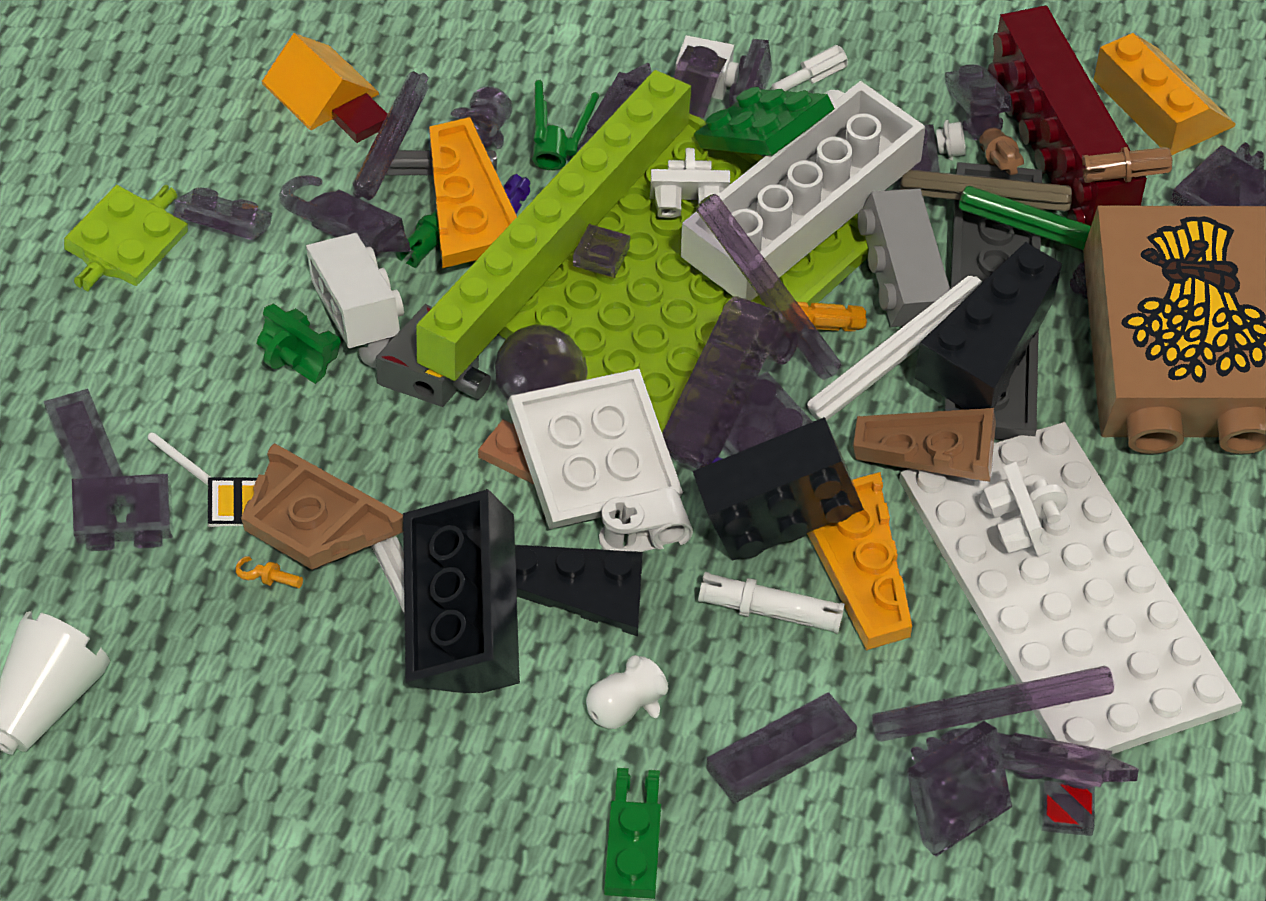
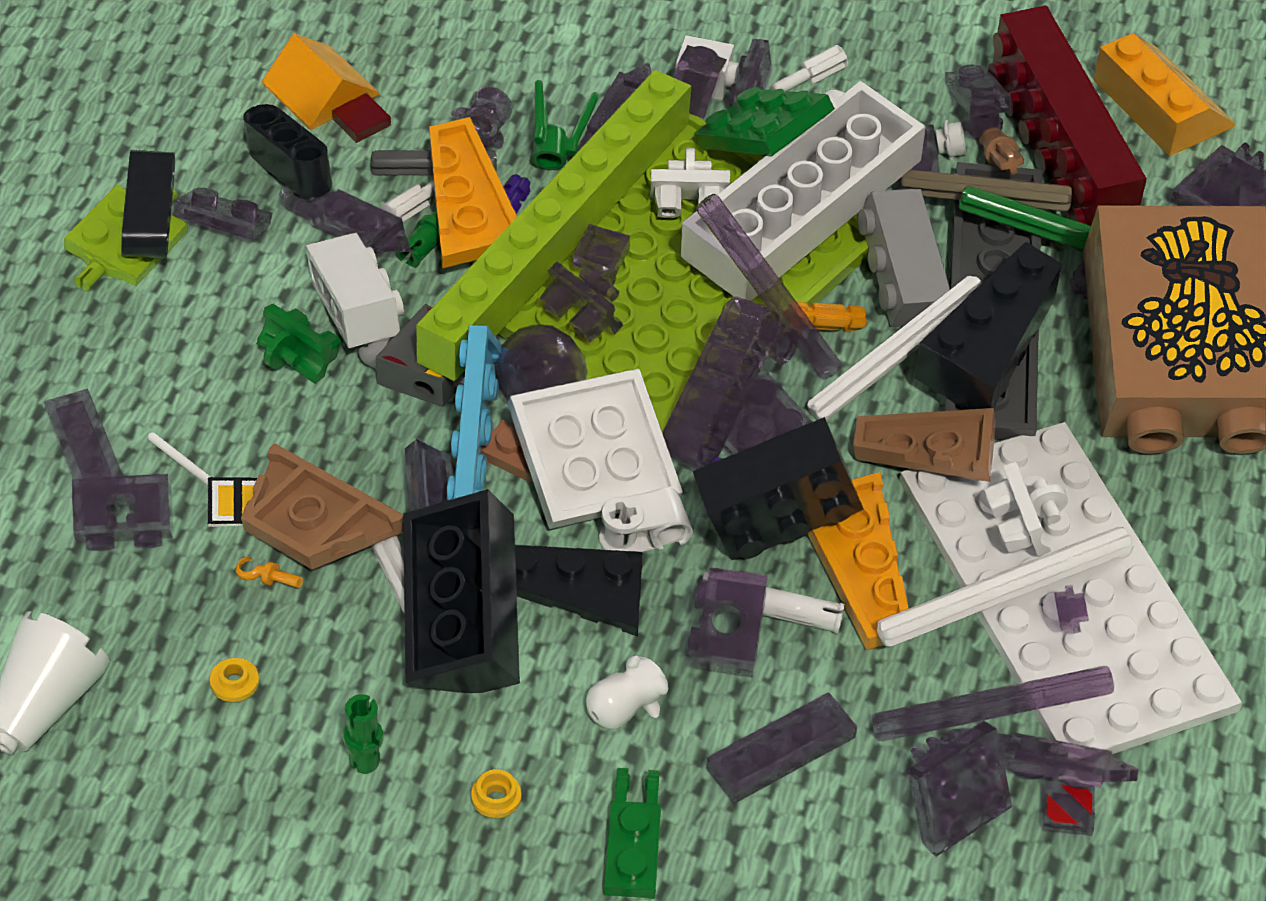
axle [352,71,429,200] -> none
medium nougat axle [1082,147,1172,183] -> none
none -> black beam [121,150,175,259]
none -> yellow plate [209,658,259,702]
none -> black beam [243,104,333,198]
none -> green pin [343,694,383,774]
none -> white axle [381,180,435,227]
none -> plate [404,439,453,511]
none -> medium azure wing [447,325,504,500]
none -> yellow plate [471,769,522,818]
none -> hips [540,262,623,343]
none -> clear purple brick [687,567,768,678]
none -> white axle [877,527,1132,647]
none -> clear purple plate [1054,585,1089,633]

